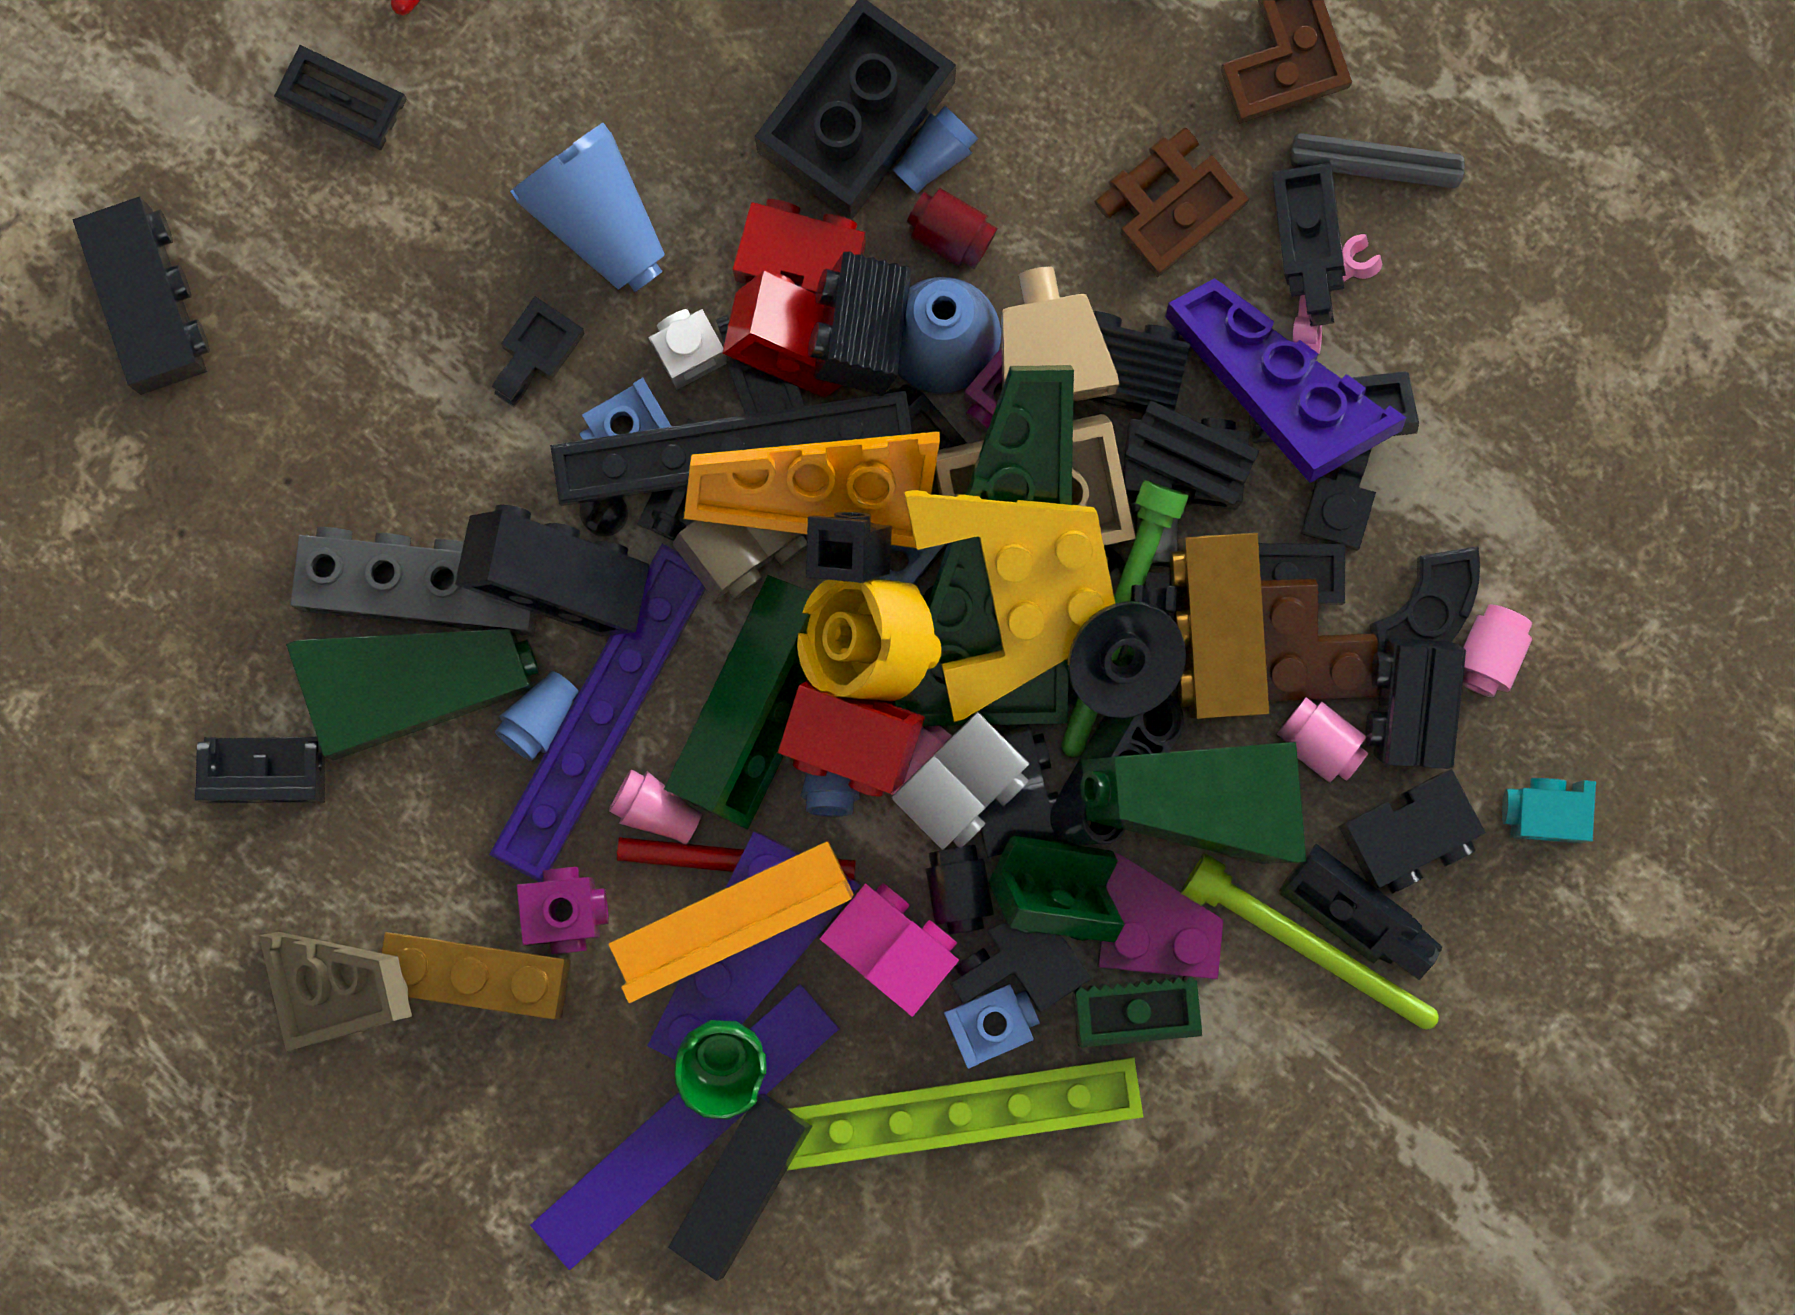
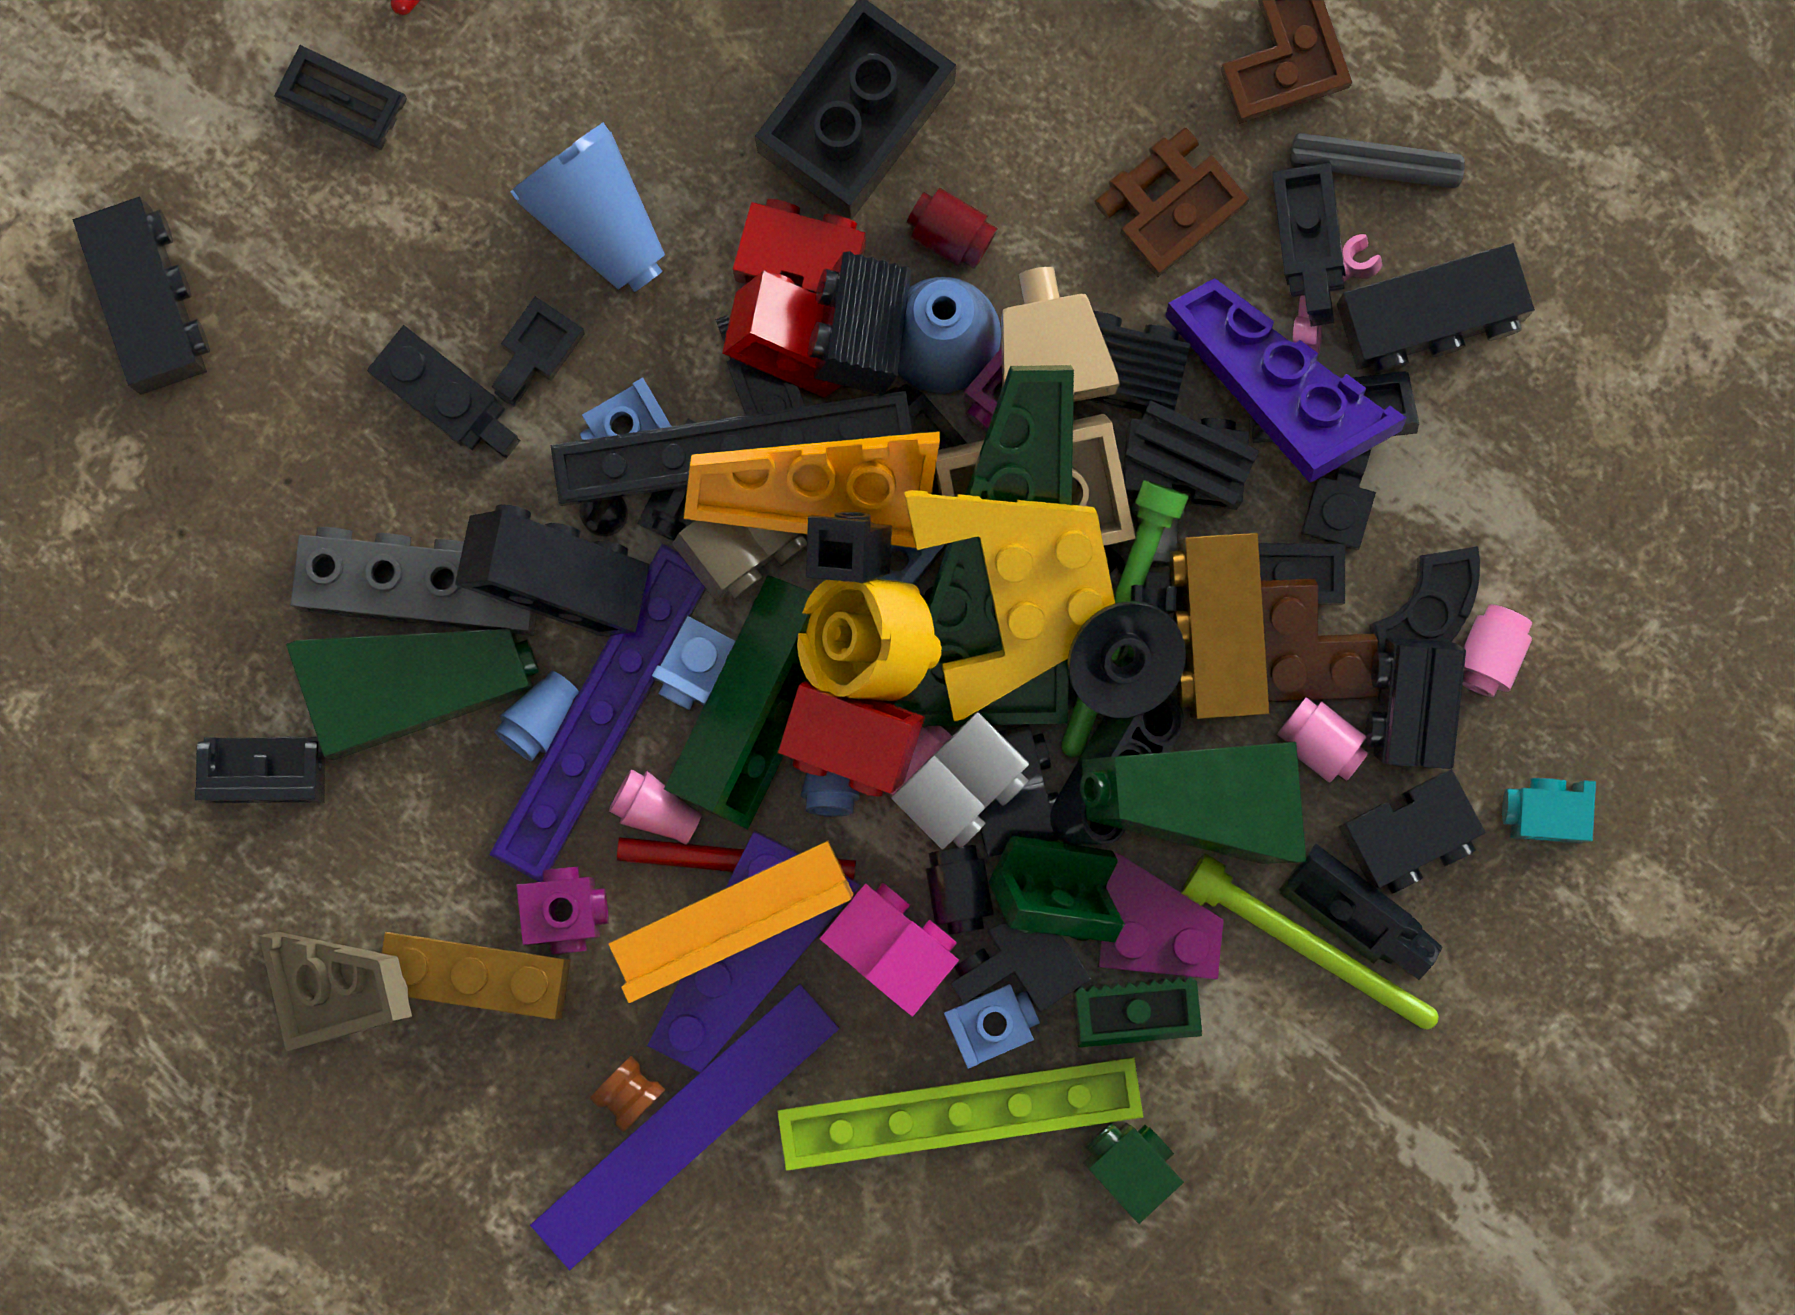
white brick [648,309,728,390] -> none
black tile [668,1093,812,1281] -> none
green hair [674,1020,767,1120] -> none
medium blue cone [892,106,978,194] -> none
none -> black hinge [367,325,521,459]
none -> dark orange wheel [590,1056,666,1133]
none -> light blue bracket [652,616,735,710]
none -> dark green brick [1083,1122,1184,1224]
none -> black brick [1337,243,1535,374]

